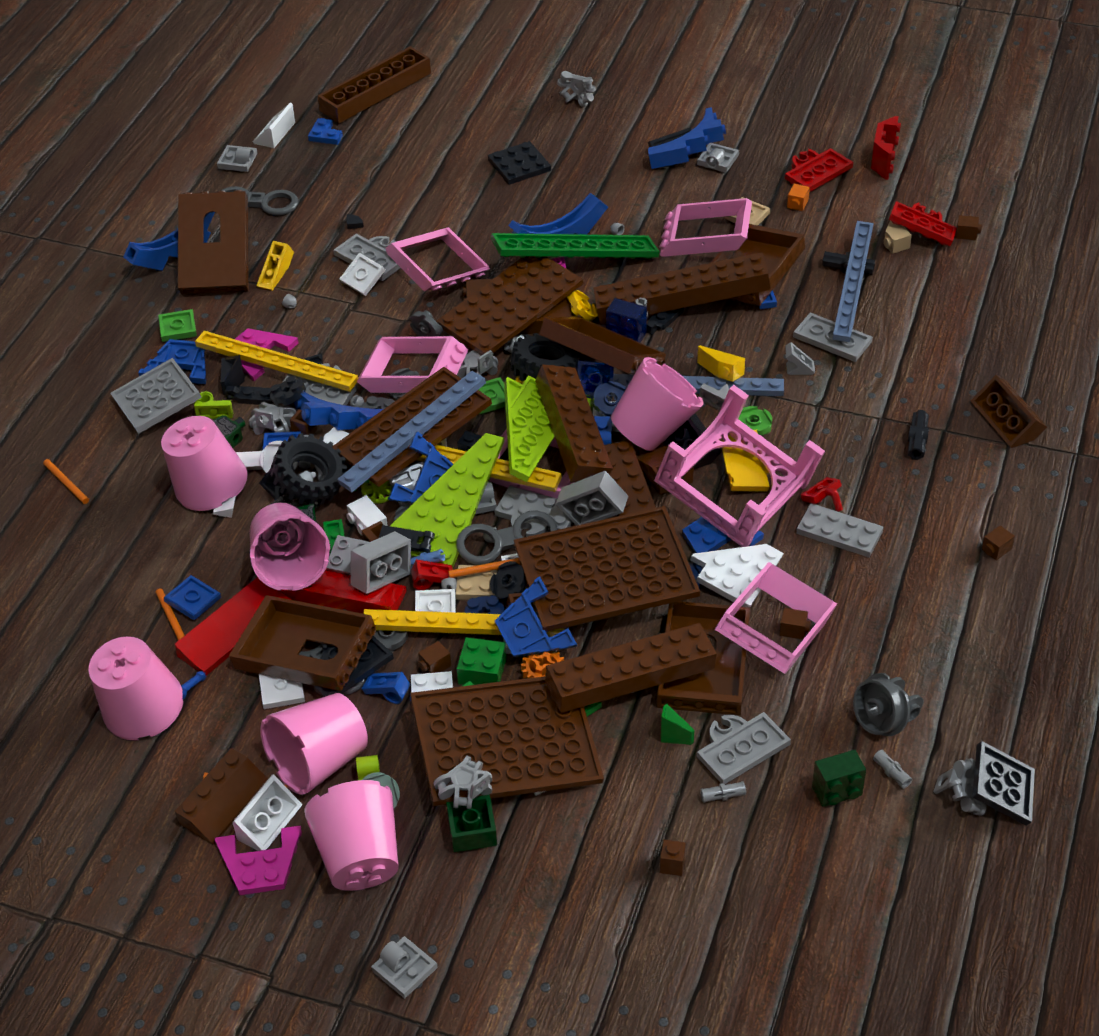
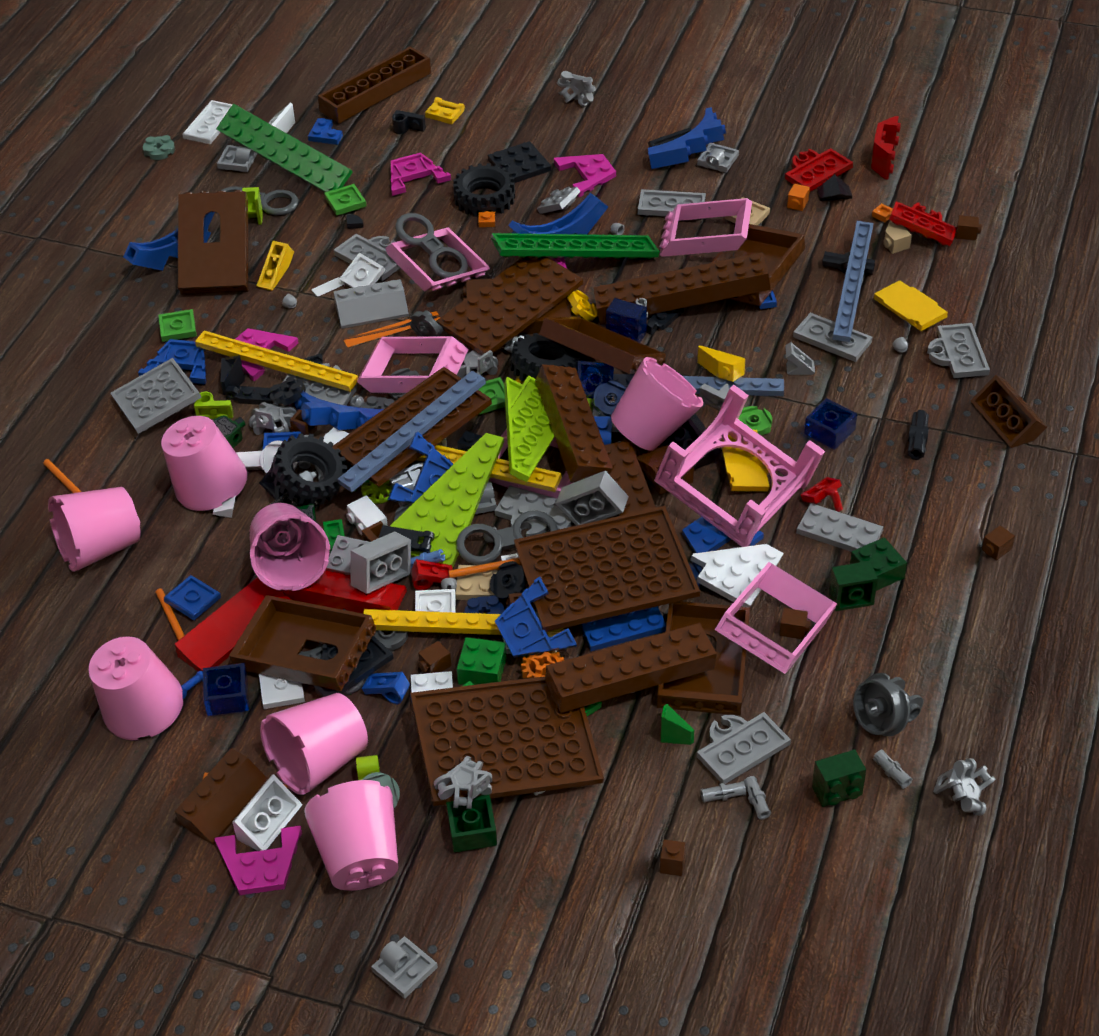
black plate [972,741,1035,826] -> none
none -> bright pink cone [48,487,140,572]
none -> sand green plate [143,135,175,160]
none -> white tile [182,100,232,144]
none -> clear blue brick [203,663,249,716]
none -> green plate [216,103,353,192]
none -> lime panel [242,187,263,225]
none -> white sticker [312,277,345,296]
none -> bright green plate [324,184,367,216]
none -> light grey slope [333,279,409,329]
none -> orange sticker [343,311,440,347]
none -> dark pink wing [391,153,451,196]
none -> black plate [392,110,426,134]
none -> dark grey bar [395,213,468,279]
none -> yellow plate [425,97,465,124]
none -> black tyre [453,163,515,217]
none -> orange plate [479,211,495,227]
none -> light grey plate [537,187,580,214]
none -> dark pink wing [554,154,616,197]
none -> blue plate [579,606,666,651]
none -> light grey plate [638,189,706,217]
none -> light grey pin [743,776,771,819]
none -> clear blue brick [804,398,857,450]
none -> black slope [817,174,852,201]
none -> dark green brick [829,561,878,611]
none -> dark green brick [850,537,907,591]
none -> orange plate [872,203,893,223]
none -> yellow piece [874,280,948,331]
none -> light grey hinge [892,337,908,353]
none -> light grey plate [927,323,990,378]

